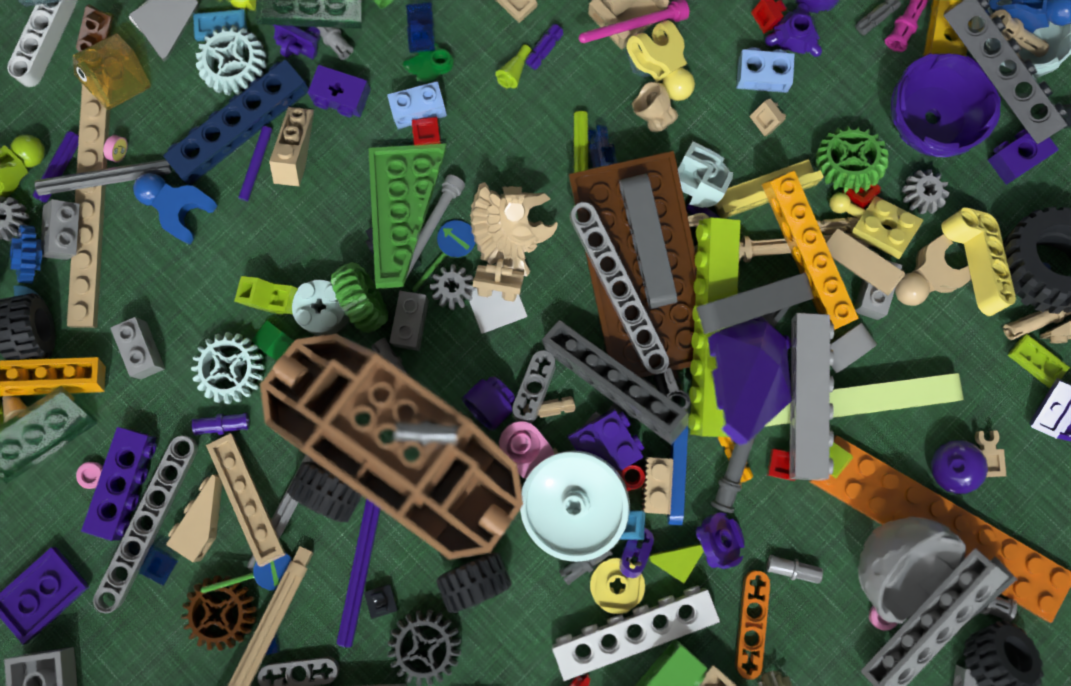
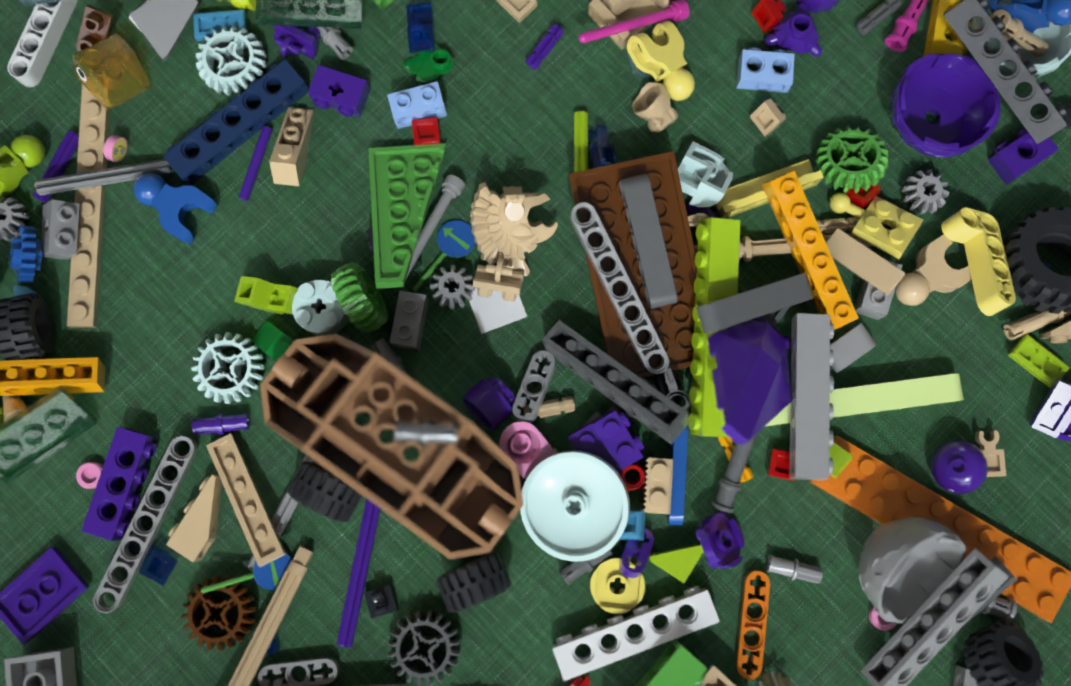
light grey brick [111,317,165,379] -> none
lime cone [495,45,532,88] -> none

